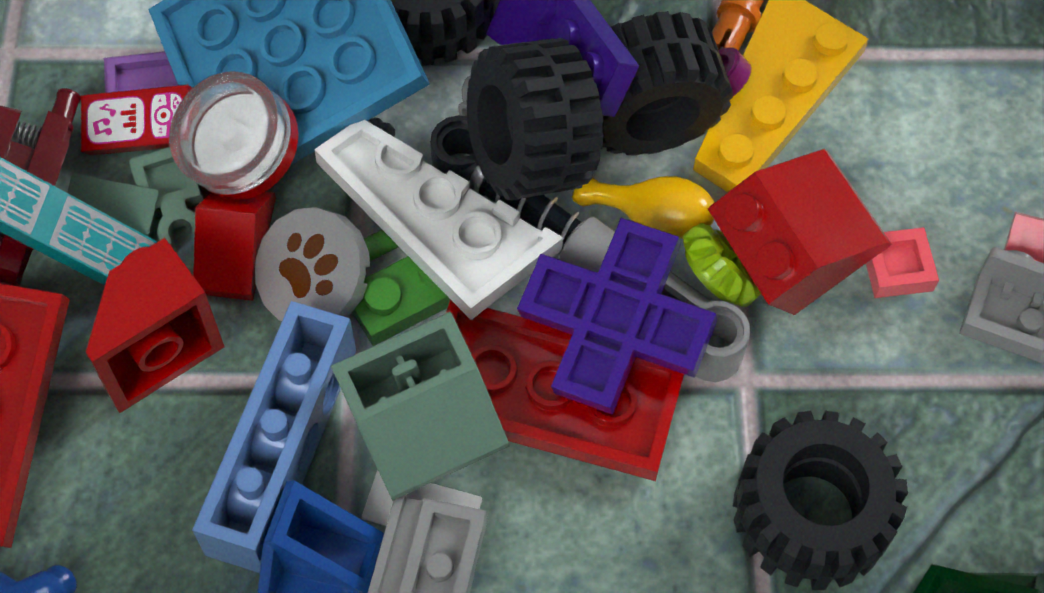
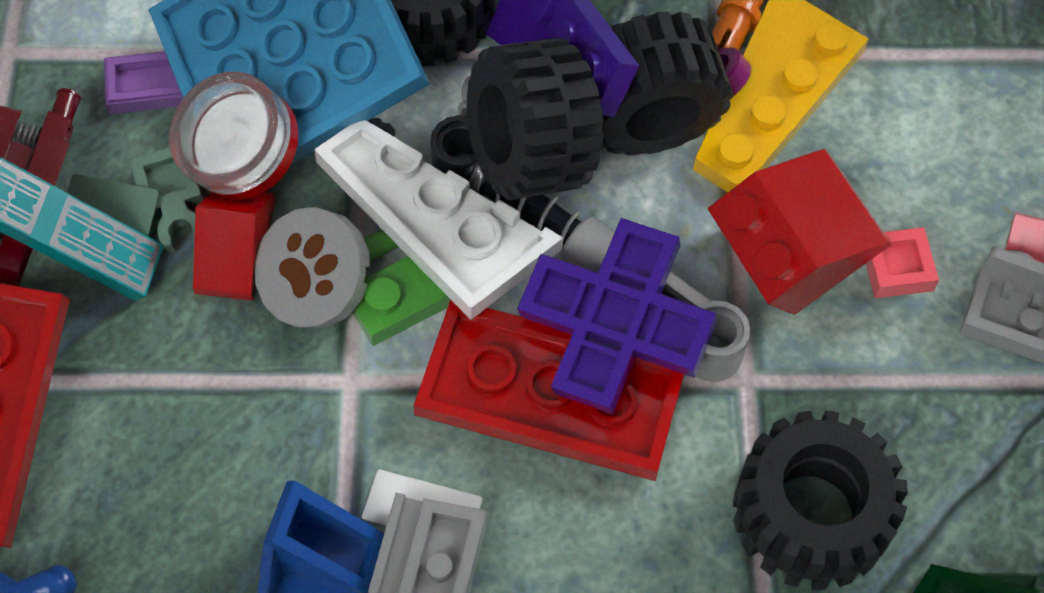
tile [81,84,197,156] -> none
red slope [86,238,225,413] -> none
medium blue brick [192,301,356,573] -> none
sand green slope [331,311,510,501] -> none
yellow piece [572,176,715,239] -> none
lime gear [683,223,761,307] -> none

